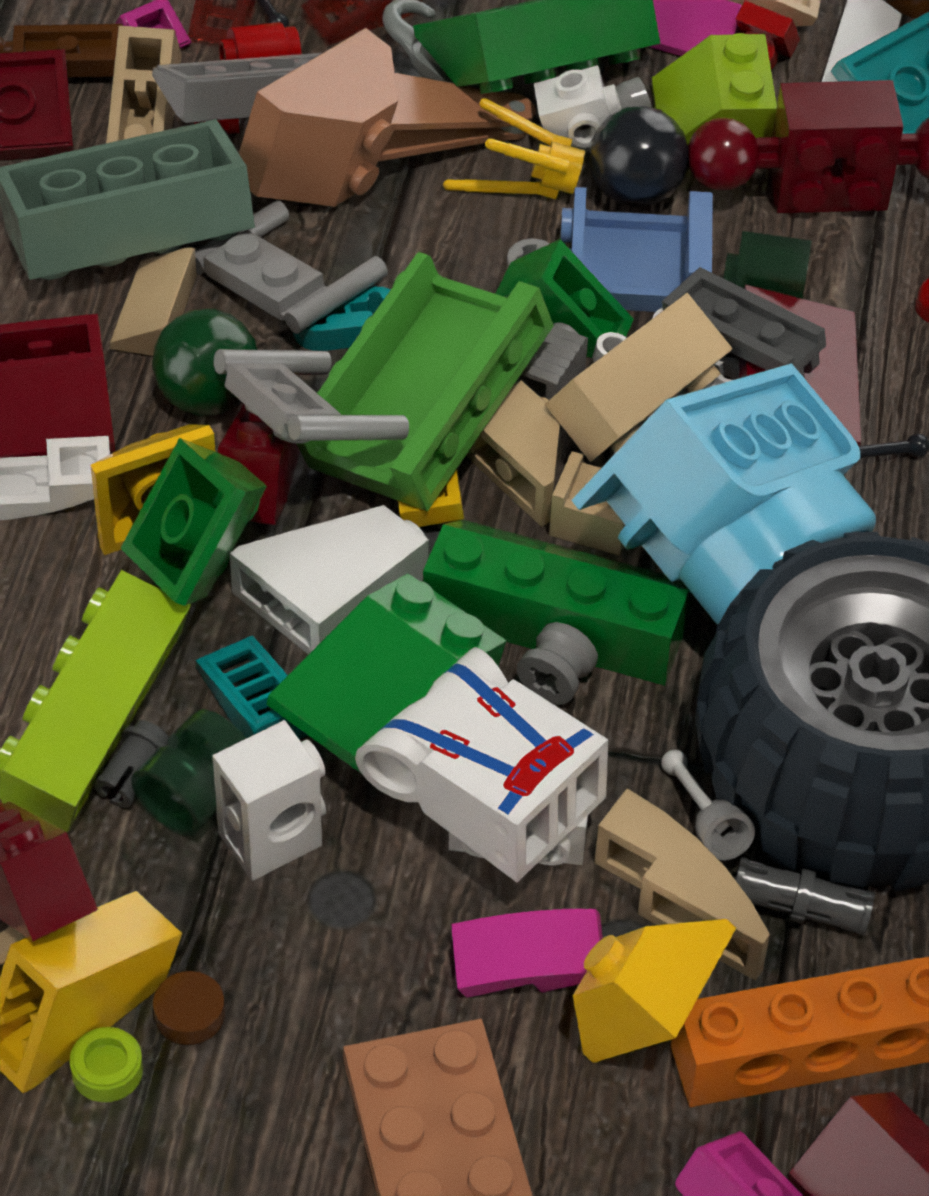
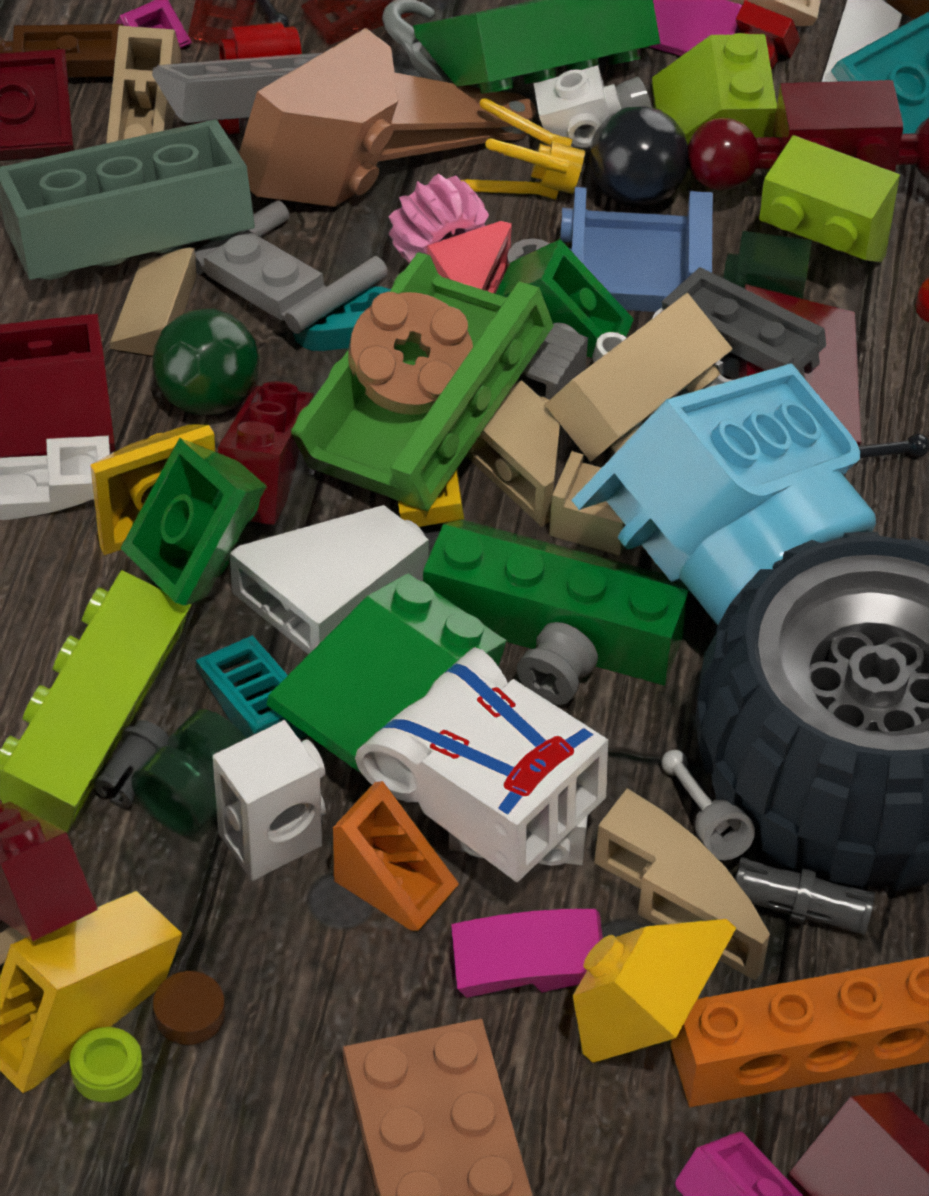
light grey plate [214,349,409,443] -> none
none -> orange slope [333,781,459,931]
none -> nougat plate [348,292,473,415]
none -> bright pink gear [388,174,489,264]
none -> coral slope [427,221,512,294]
none -> lime slope [759,135,900,263]

